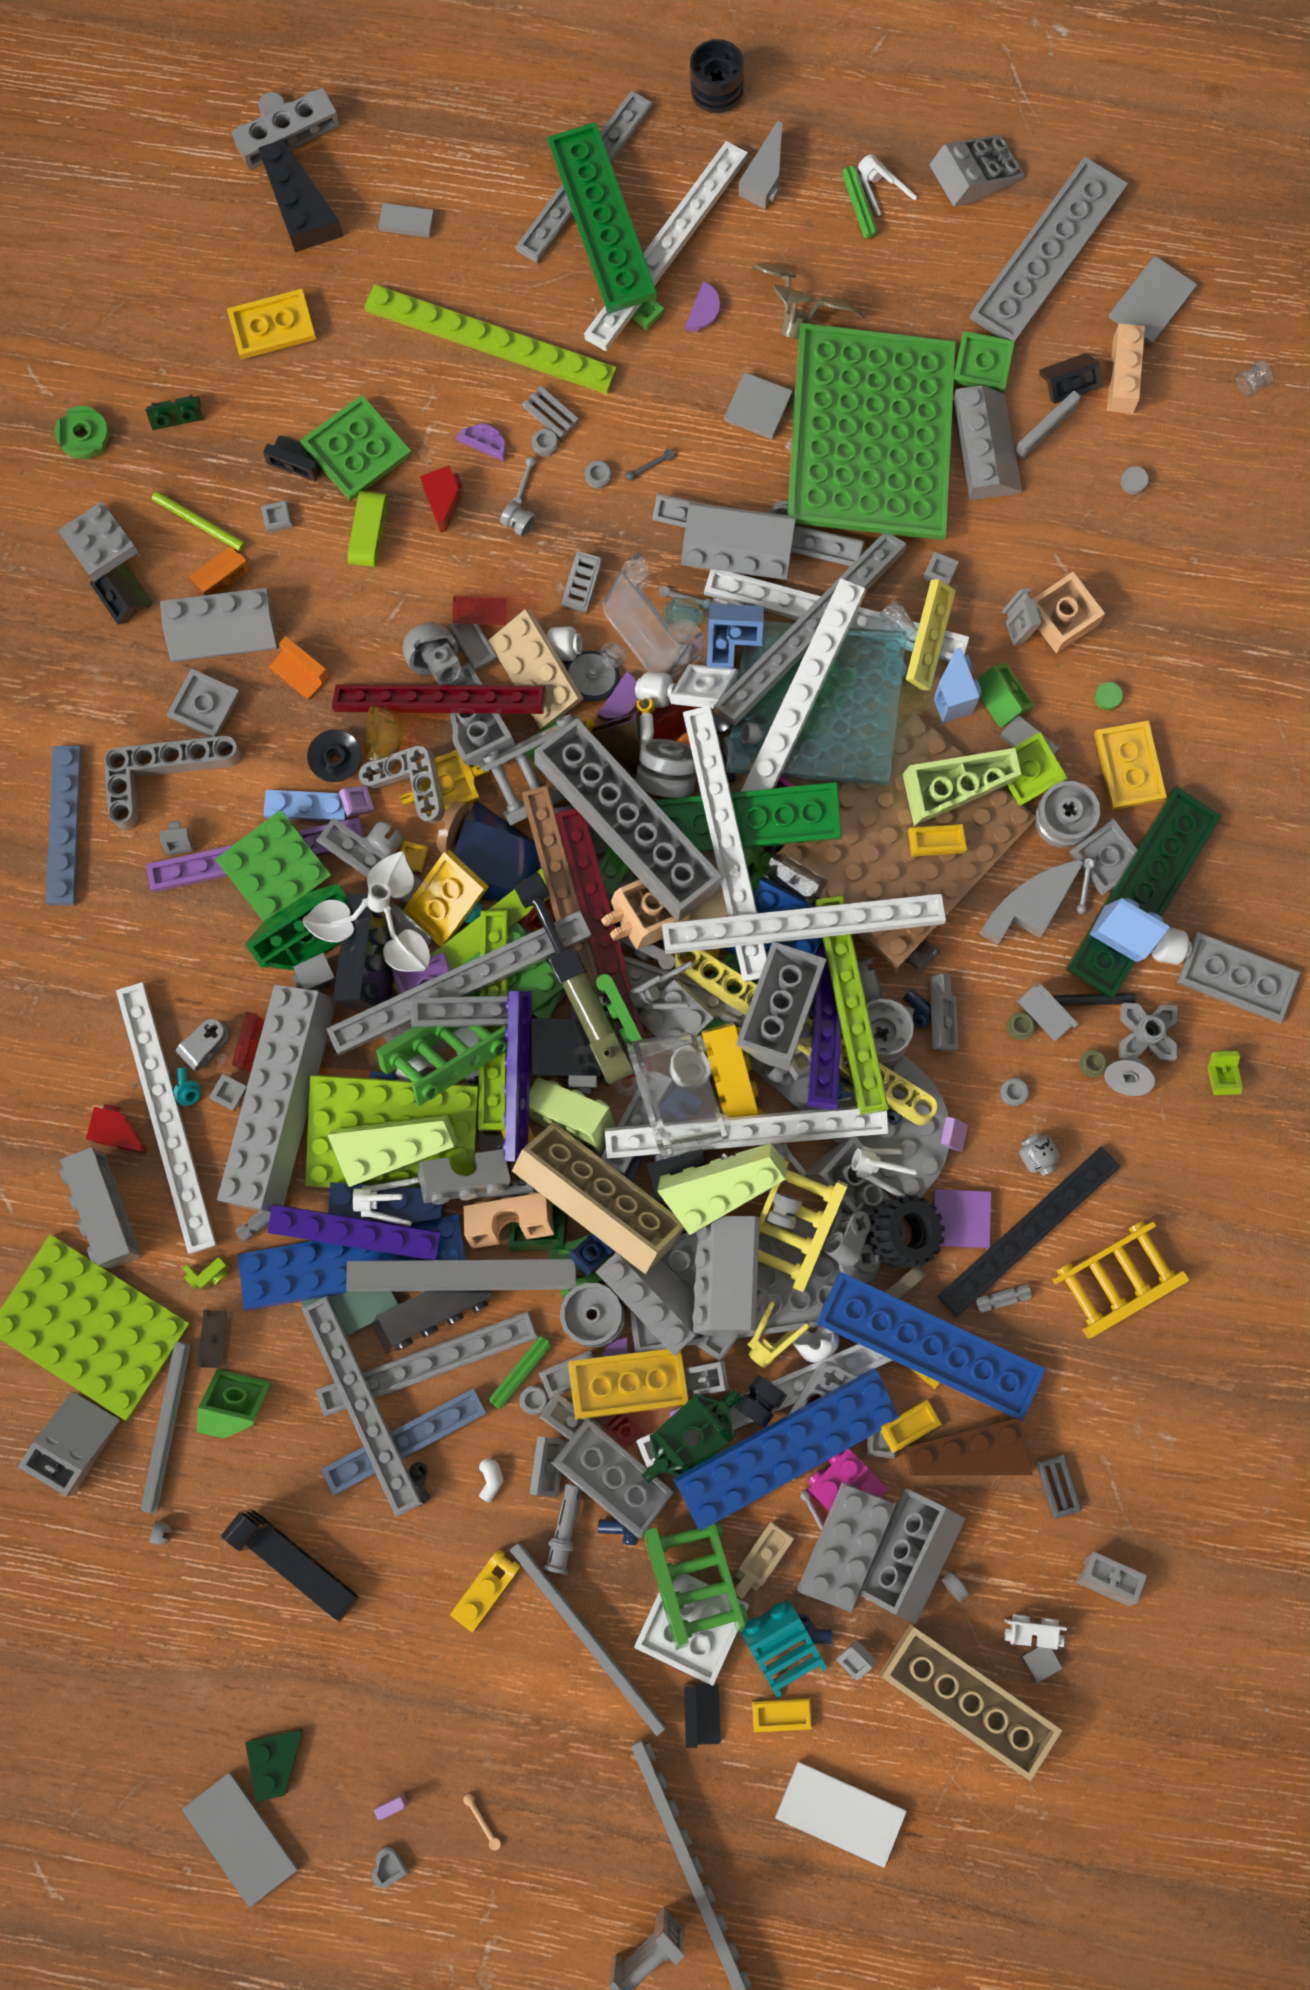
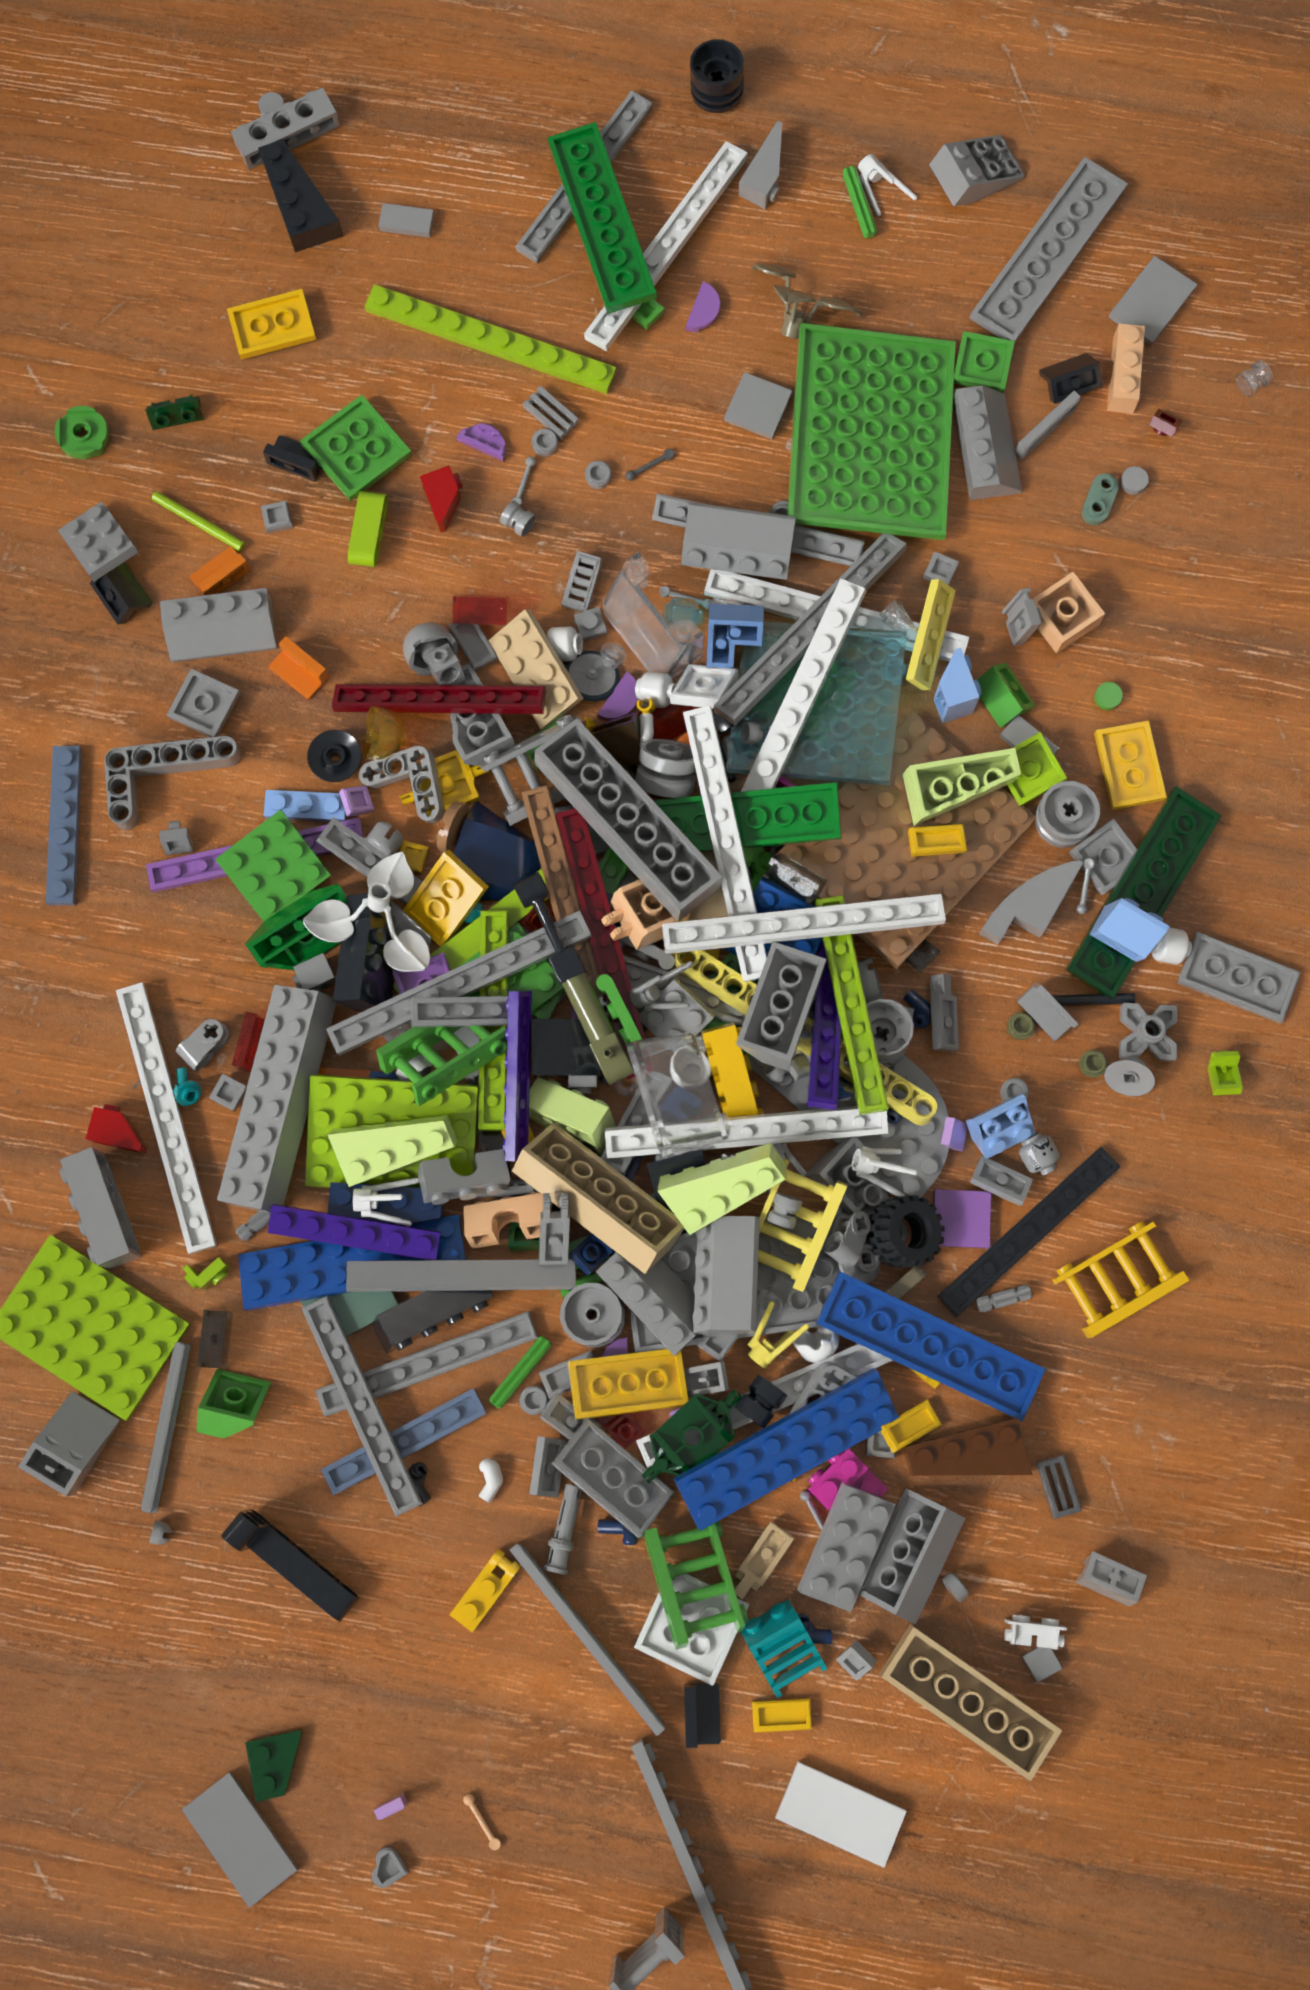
none -> light grey hinge [539,1193,570,1265]
none -> light grey plate [574,607,607,642]
none -> light blue slope [966,1094,1035,1159]
none -> light grey plate [969,1156,1033,1207]
none -> sand green plate [1081,473,1119,526]
none -> plate [1149,409,1182,437]

